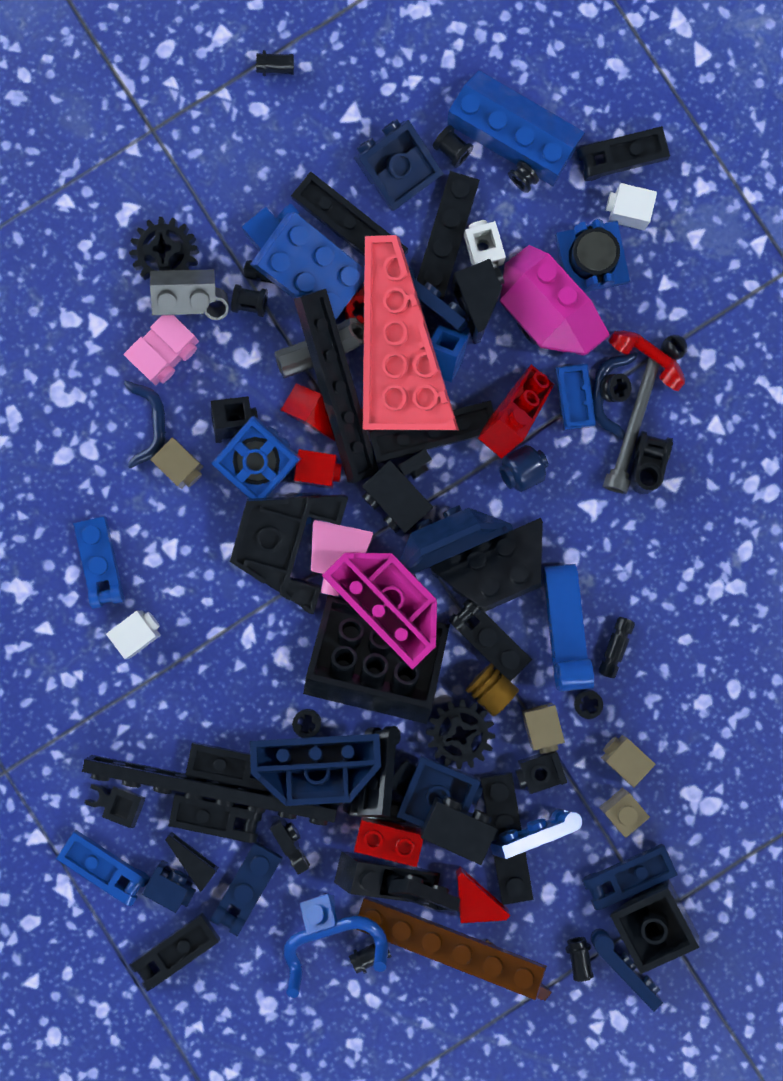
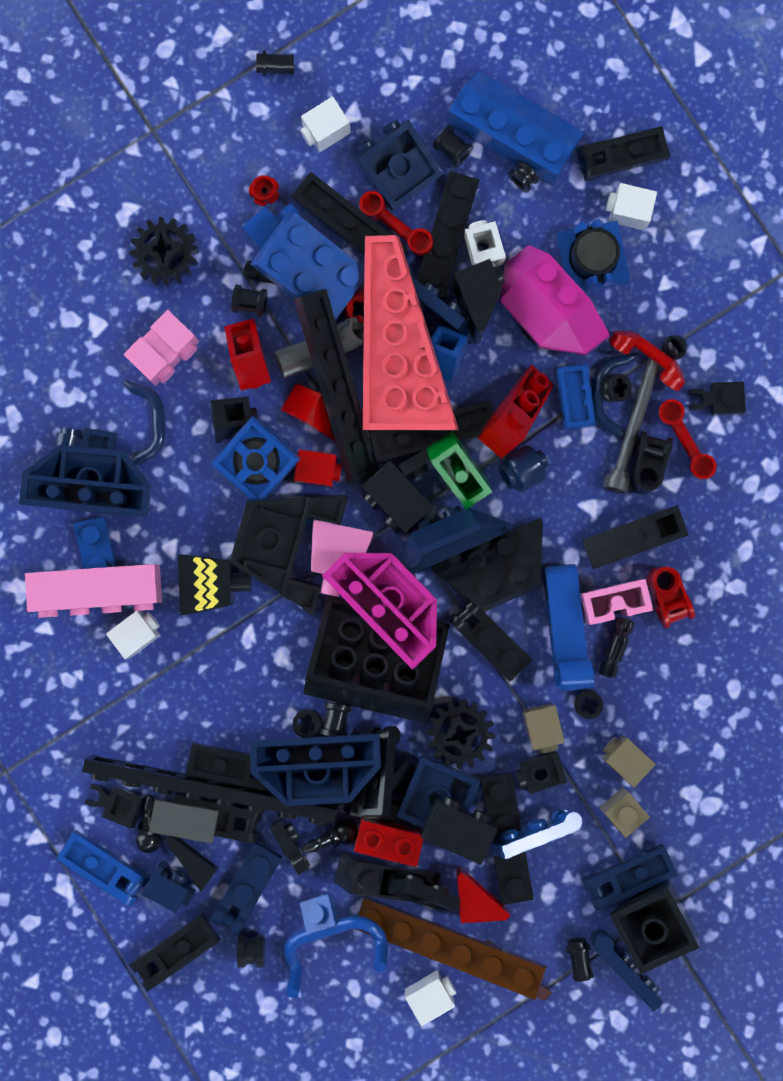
hinge [150,269,229,320] -> none
dark tan brick [150,437,204,489] -> none
black pin [349,943,392,974] -> none
pearl gold piece [465,663,519,717] -> none
none -> dark blue wedge [19,445,151,517]
none -> bright pink brick [25,564,162,618]
none -> dark blue plate [55,427,118,450]
none -> black bar [136,795,161,853]
none -> dark grey tile [149,799,219,843]
none -> black torso [178,554,252,615]
none -> red slope [224,318,271,391]
none -> black wheel [237,934,266,968]
none -> red plate [249,175,279,206]
none -> white brick [300,96,351,153]
none -> black bar [301,819,358,853]
none -> black bush [319,701,353,736]
none -> red bar [359,191,434,256]
none -> white brick [405,970,457,1027]
none -> green brick [426,431,493,510]
none -> bright pink brick [580,579,653,625]
none -> black slope [582,505,689,569]
none -> red piece [646,566,695,629]
none -> red bar [658,399,717,479]
none -> black plate [689,382,746,416]

